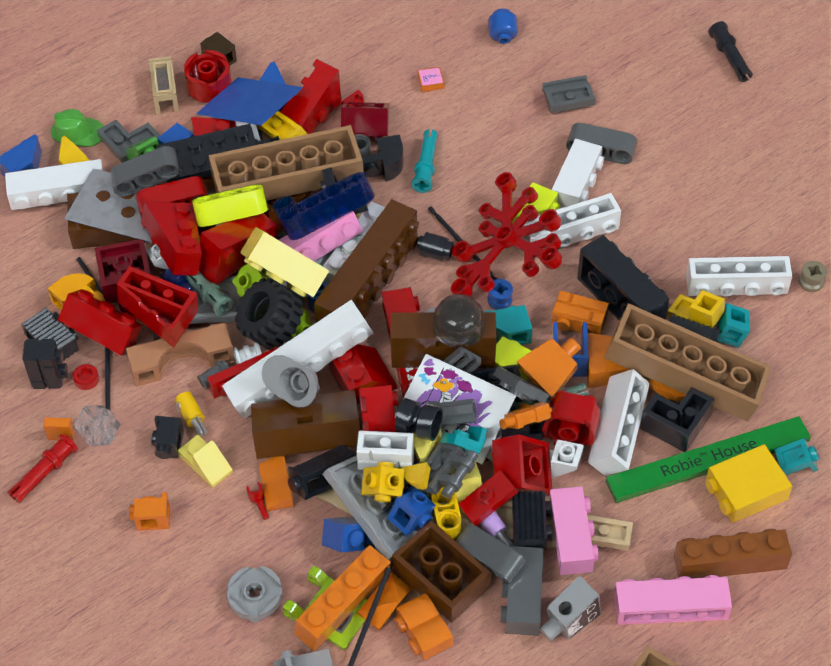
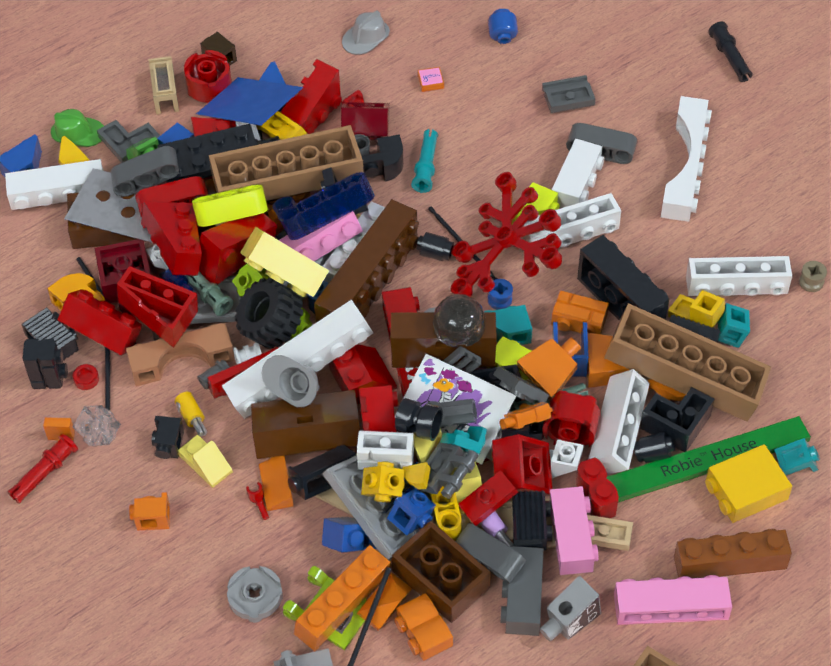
none -> light grey piece [342,10,390,55]
none -> red brick [576,457,619,518]
none -> black brick [634,432,675,463]
none -> white arch [661,96,712,222]

